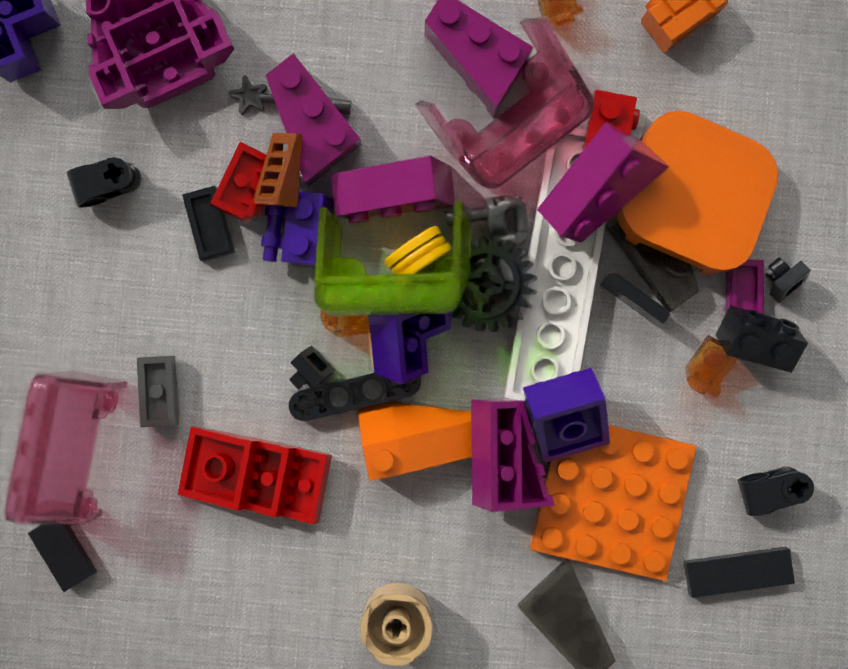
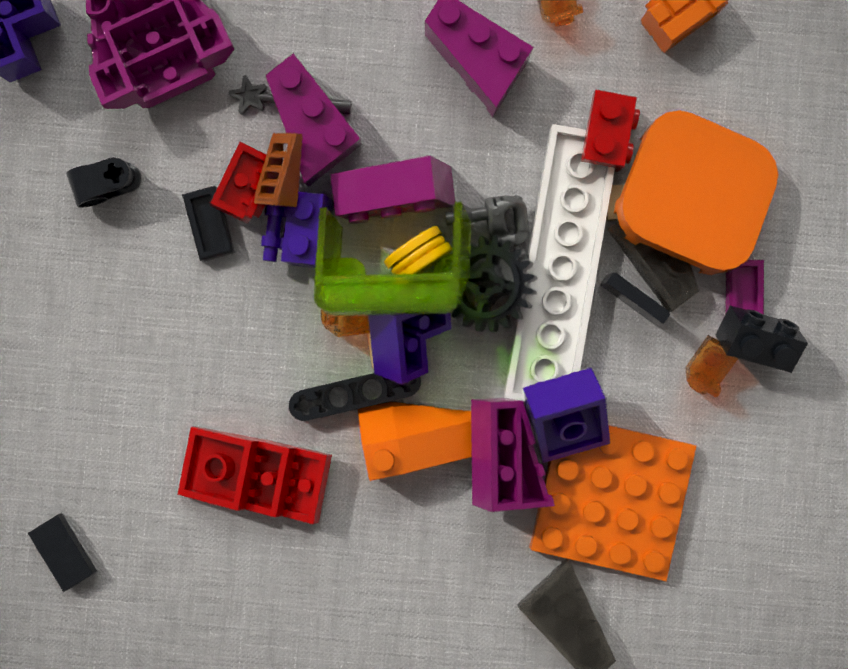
clear pink windscreen [5,371,128,526] -> none
dark grey plate [137,356,179,427] -> none
black tile [289,345,335,390] -> none
tan brick [360,583,432,666] -> none
clear pink windscreen [415,17,594,189] -> none
magenta wedge [537,122,669,243] -> none
black tile [684,547,795,598] -> none
black piece [737,466,814,516] -> none
black tile [766,257,811,303] -> none

